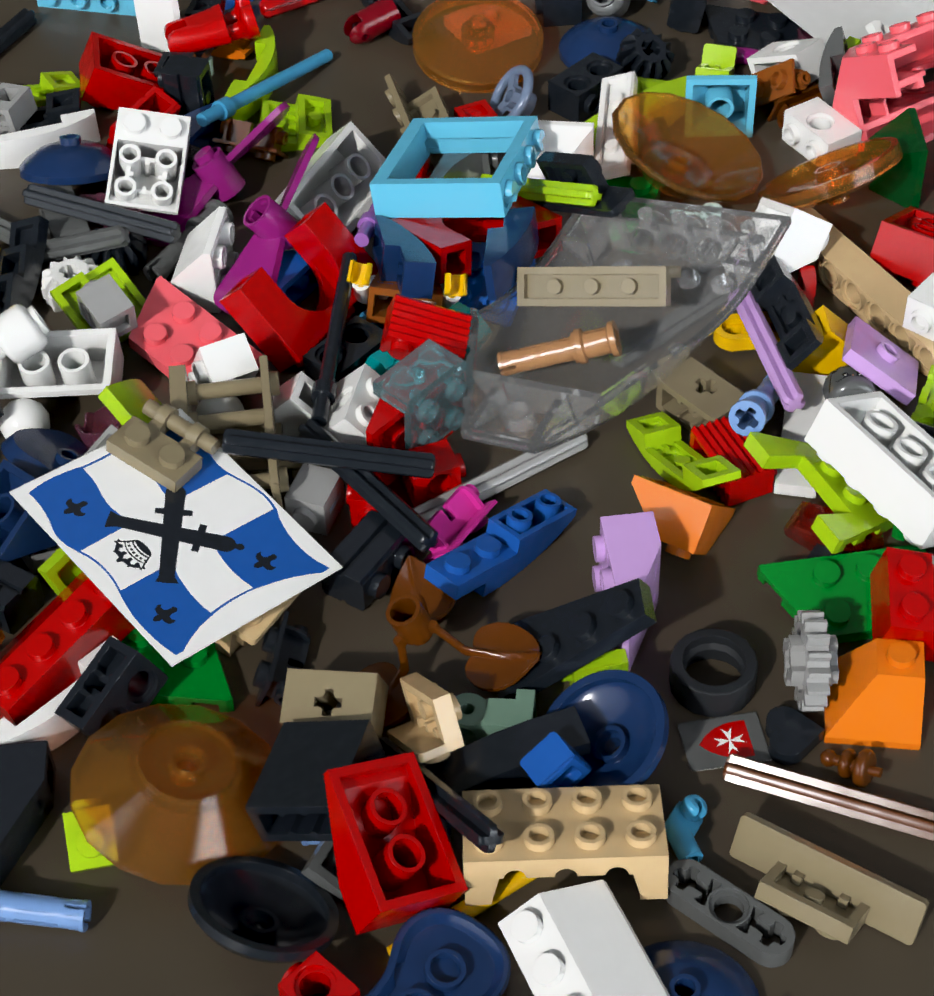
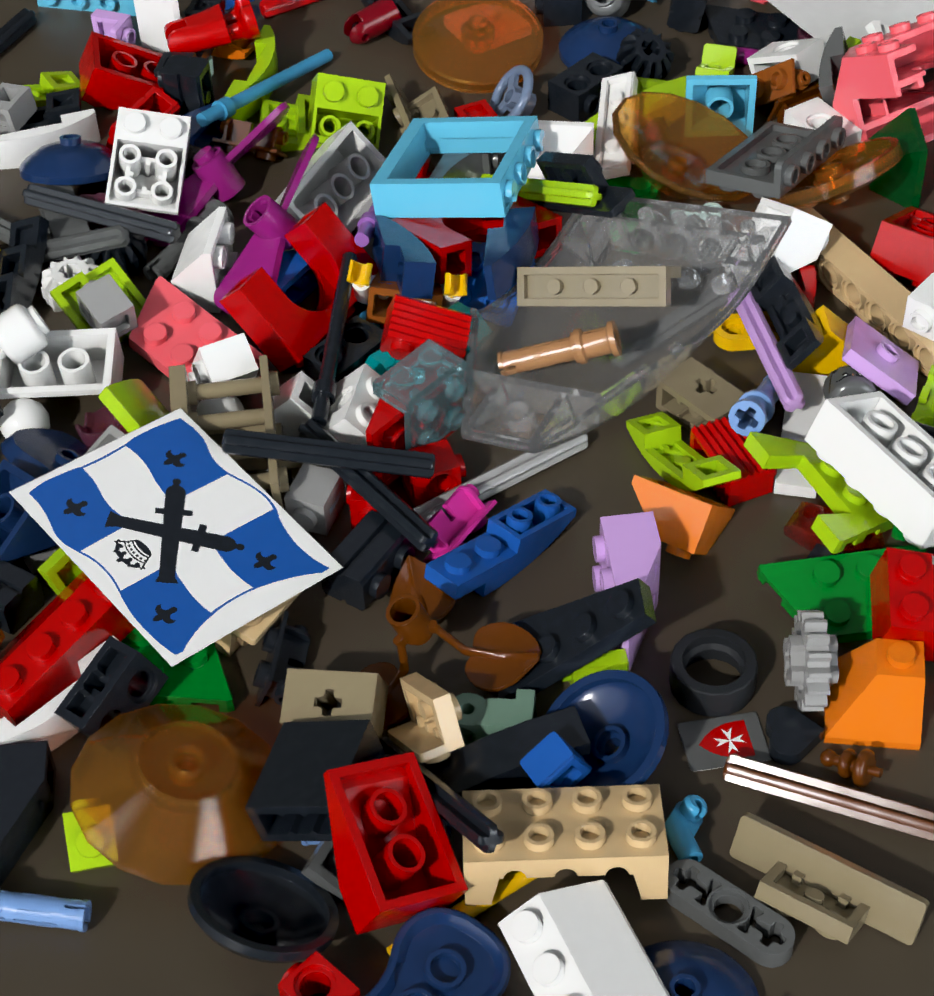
dark tan plate [106,399,221,493] -> none
none -> lavender bracket [91,9,136,44]
none -> lime slope [308,72,386,150]
none -> dark grey bracket [705,115,846,199]

